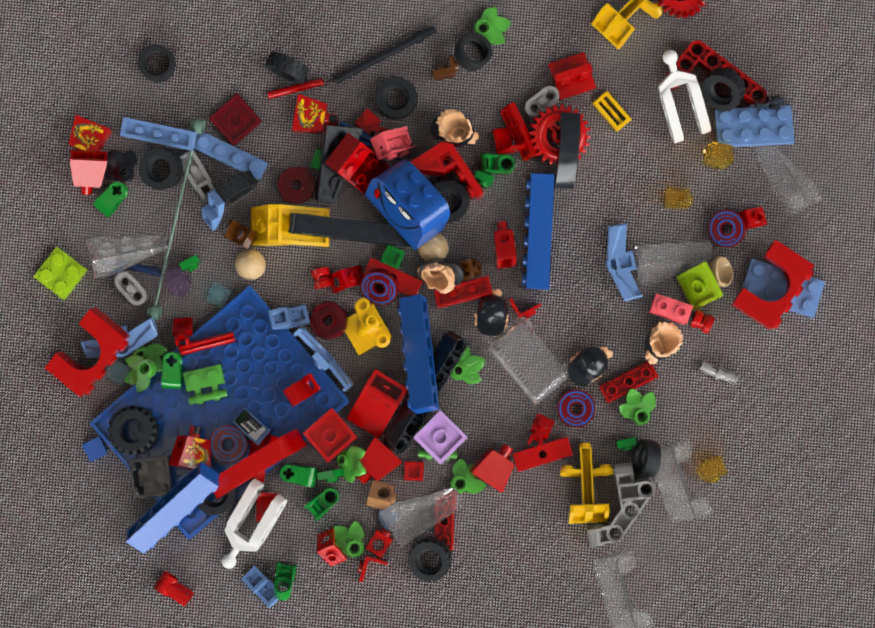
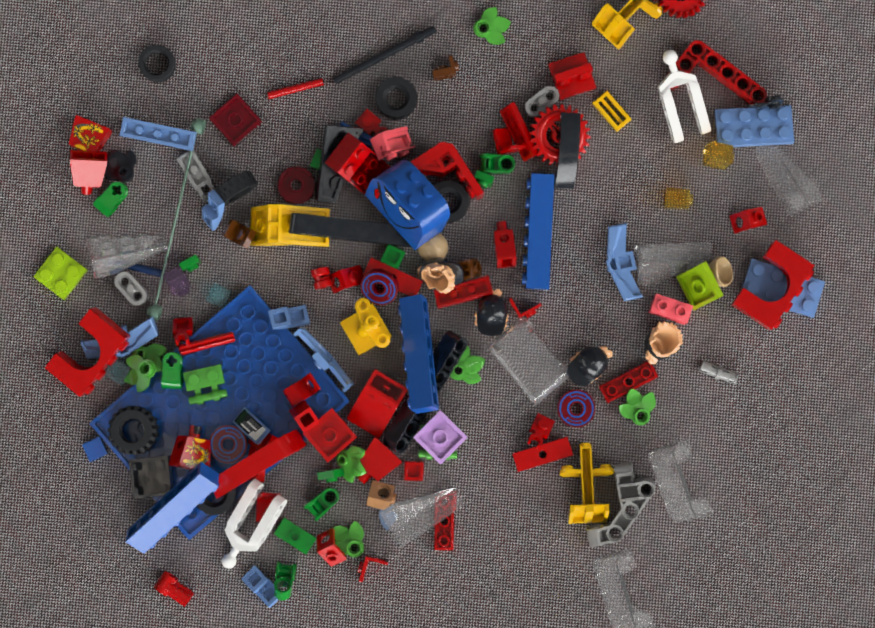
black tyre [138,147,184,190] -> none
medium blue plate [194,132,268,181] -> none
tan piece [235,249,266,280] -> none
black tyre [264,51,309,84] -> none
green piece [280,464,318,487] -> none
red torso [292,94,338,133] -> none
dark red tile [310,301,348,340] -> none
red bracket [365,528,394,558] -> none
black tyre [408,537,452,582] -> none
light nougat hair [430,109,479,147] -> none
bright green plate [450,459,486,494] -> none
black tyre [454,32,492,71] -> none
red torso [469,444,515,493] -> none
green plate [615,437,637,451] -> none
black tyre [633,440,661,477] -> none
red wheel [690,309,715,334] -> none
clear yellow brick [695,455,728,484] -> none
black tyre [701,67,746,112] -> none
dark red tile [708,210,747,248] -> none
none -> green plate [274,518,317,555]
none -> red brick [289,400,320,432]

